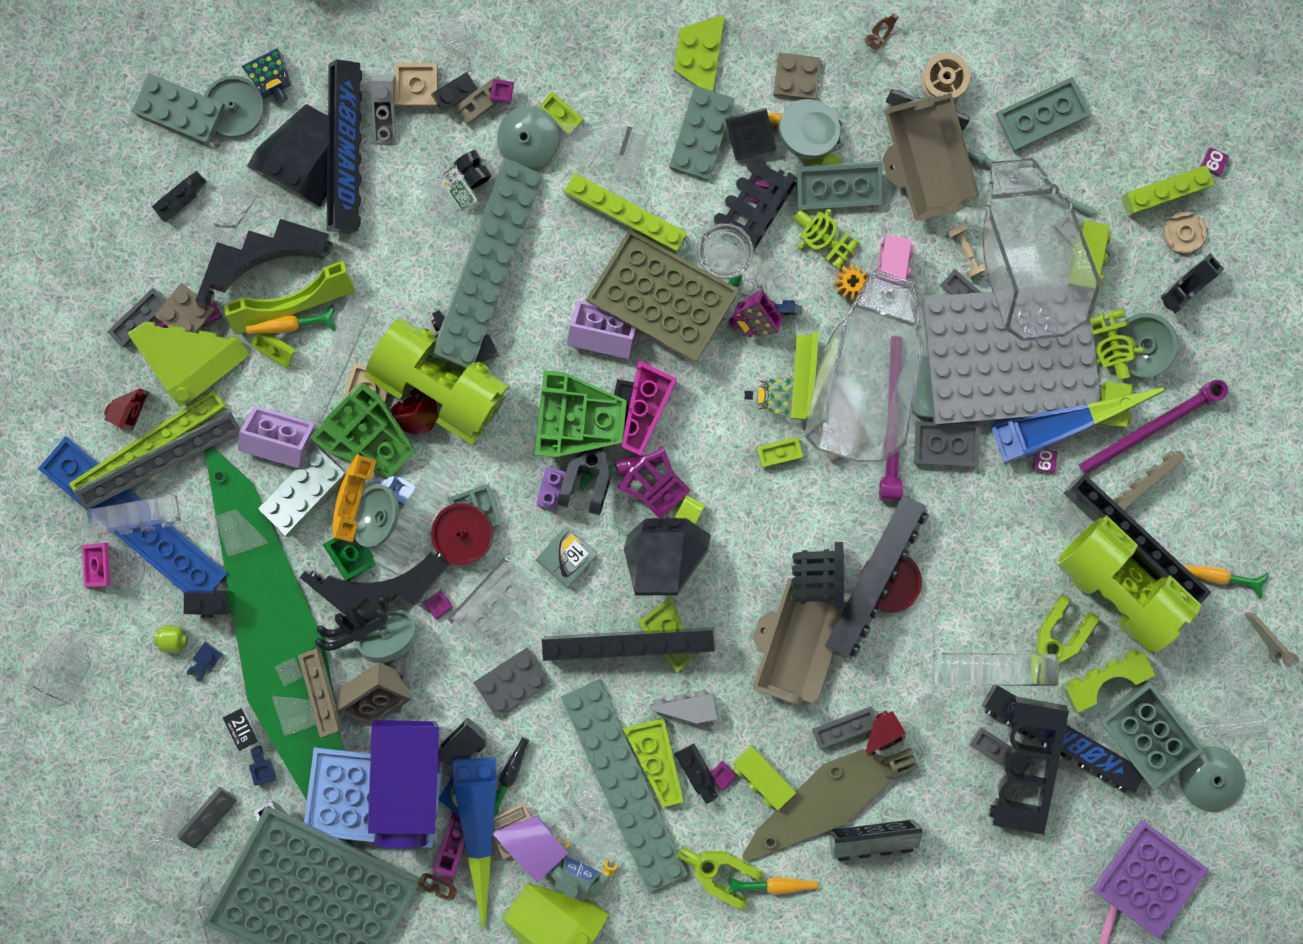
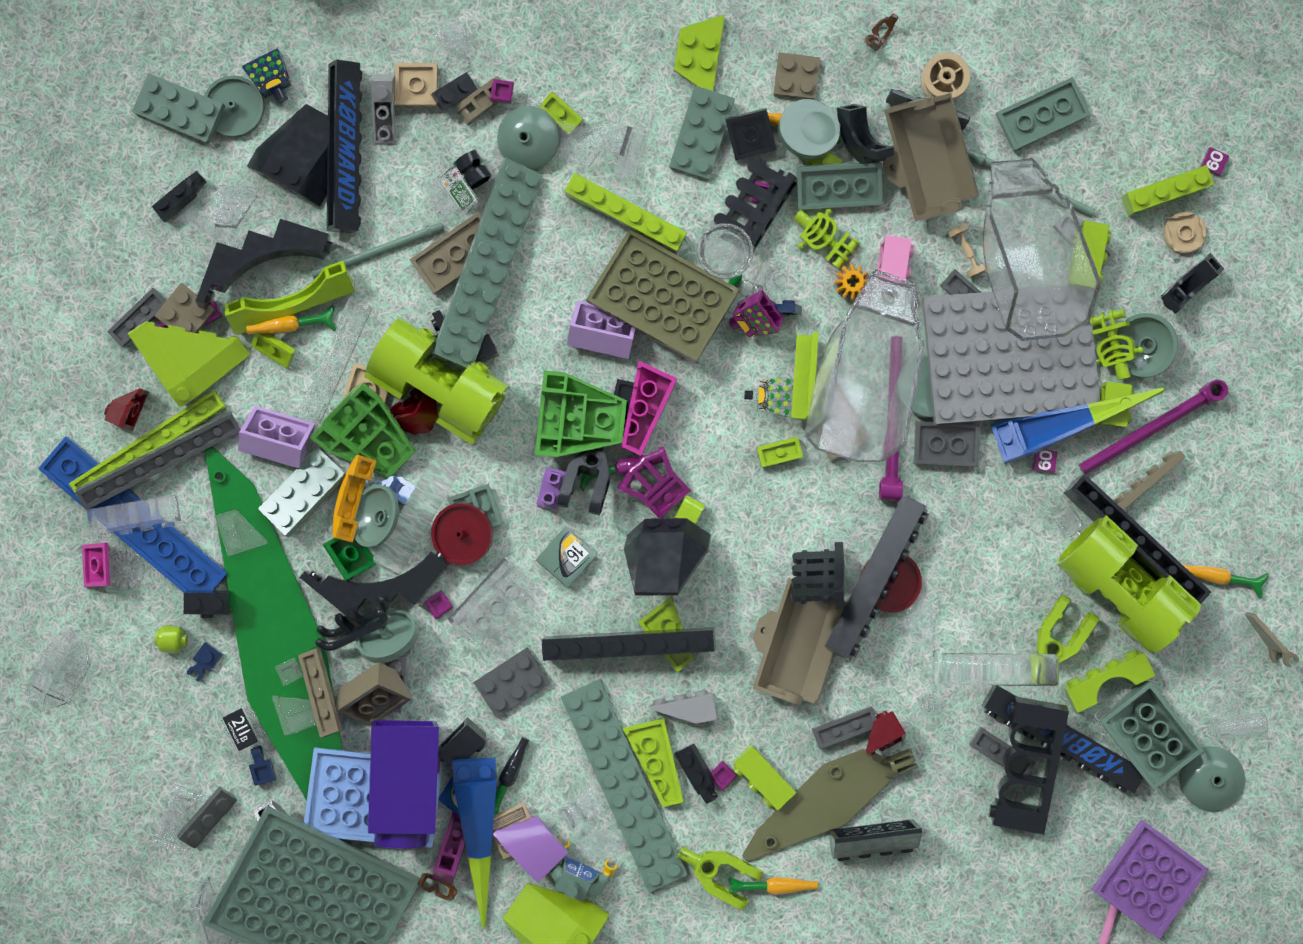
none -> sand green bar [311,222,444,279]
none -> dark tan plate [409,212,482,295]
none -> black arch [837,104,894,165]

